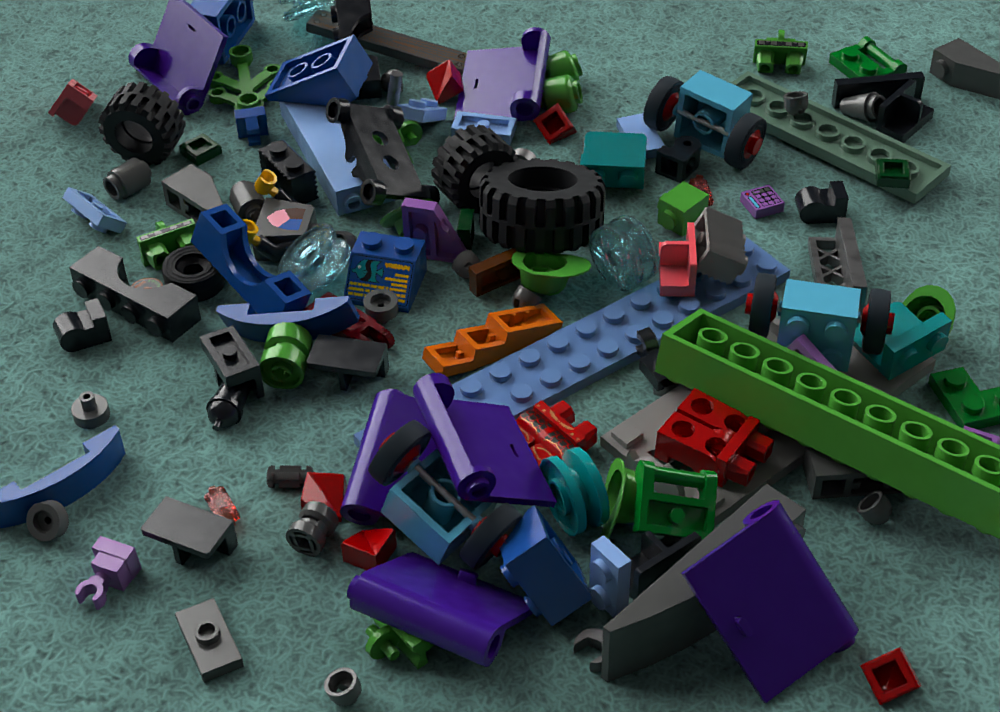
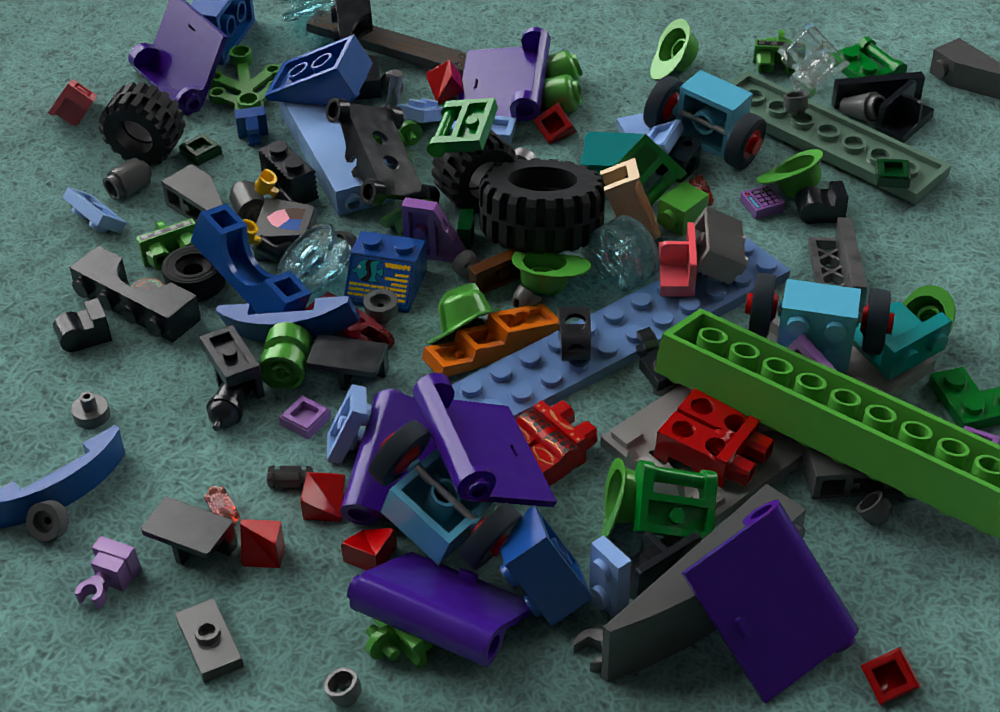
dark grey wheel [286,501,339,557] -> none
teal wheel [540,447,610,536] -> none
none -> red slope [240,519,285,568]
none -> medium lavender tile [279,395,331,440]
none -> light blue plate [327,384,371,463]
none -> green plate [426,98,498,158]
none -> bright green piece [426,283,500,345]
none -> black leg [558,307,591,361]
none -> tan window [600,158,661,248]
none -> green plate [602,133,687,206]
none -> light blue tile [648,119,685,154]
none -> bright green piece [650,19,699,80]
none -> bright green piece [756,149,823,198]
none -> clear brick [777,21,850,100]

